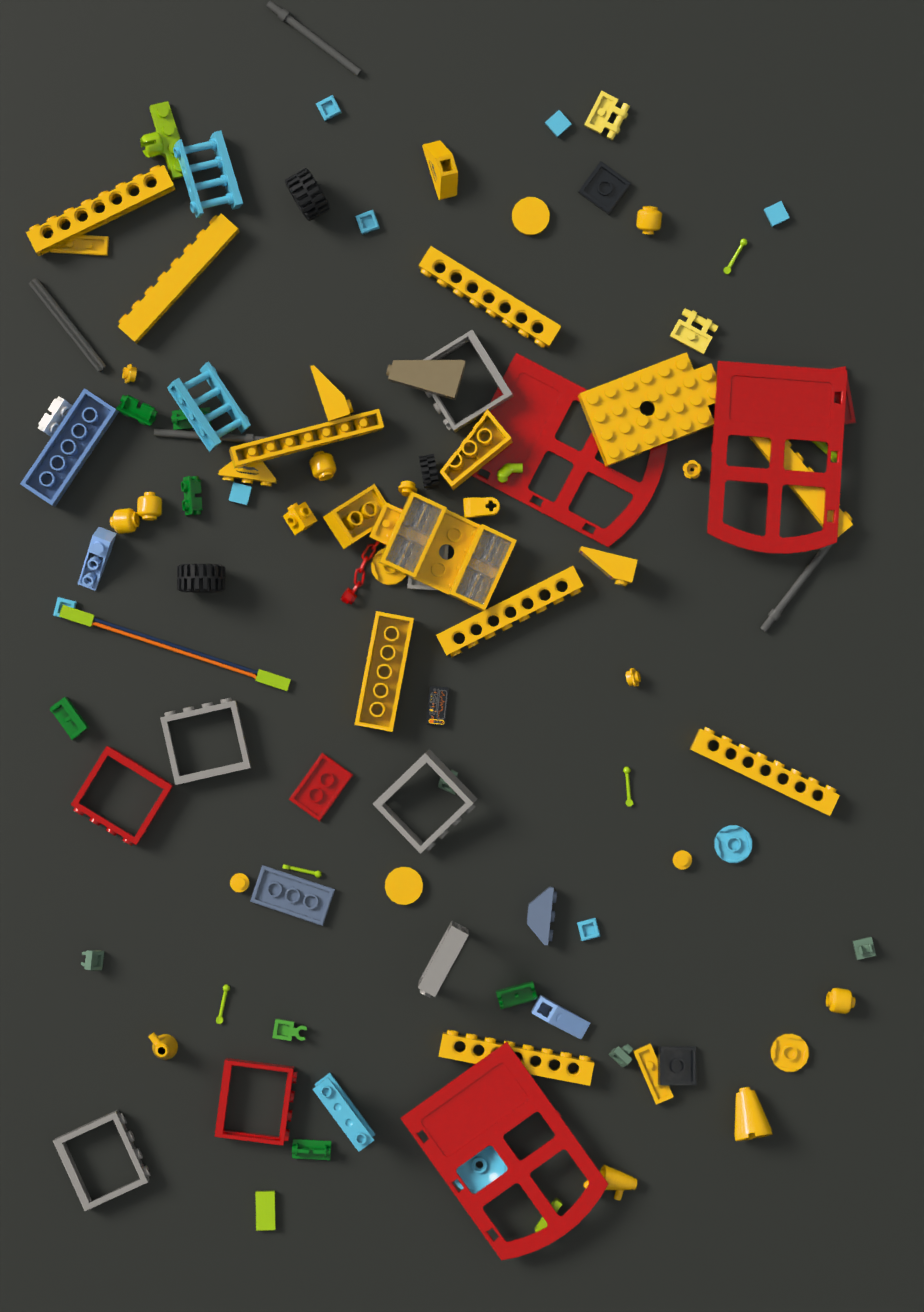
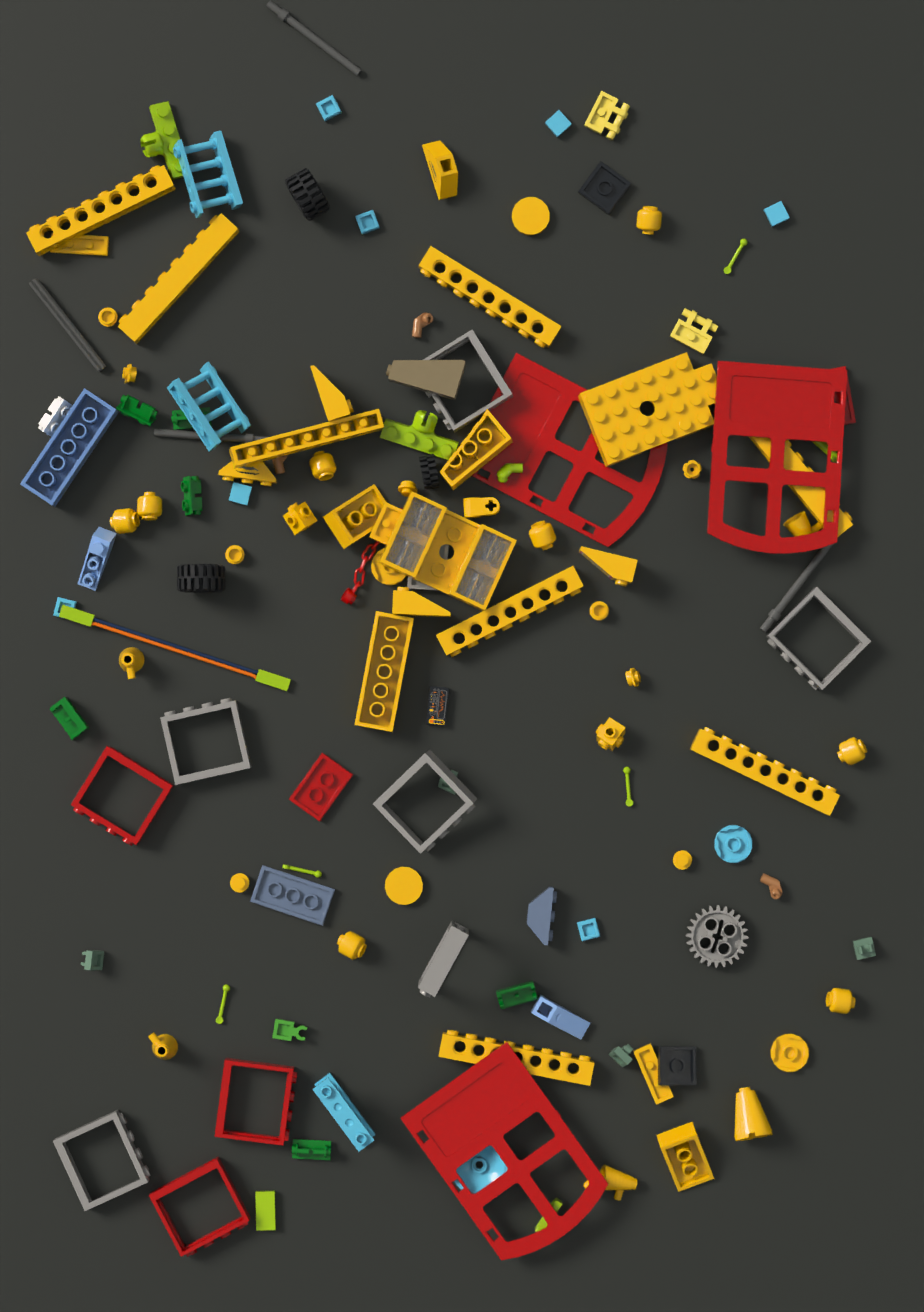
none -> yellow plate [98,307,118,327]
none -> yellow piece [119,647,144,679]
none -> red window [149,1156,251,1257]
none -> yellow plate [225,545,245,564]
none -> medium nougat arm [272,455,288,475]
none -> yellow head [337,931,367,960]
none -> lime plate [380,410,459,460]
none -> yellow slope [392,587,451,617]
none -> medium nougat arm [412,312,433,338]
none -> yellow head [529,520,557,550]
none -> yellow plate [590,601,609,620]
none -> yellow brick [596,717,625,751]
none -> yellow slope [657,1122,714,1192]
none -> light grey gear [686,905,749,968]
none -> medium nougat arm [760,873,783,900]
none -> light grey window [766,587,871,690]
none -> yellow piece [783,511,822,537]
none -> yellow head [837,737,867,765]

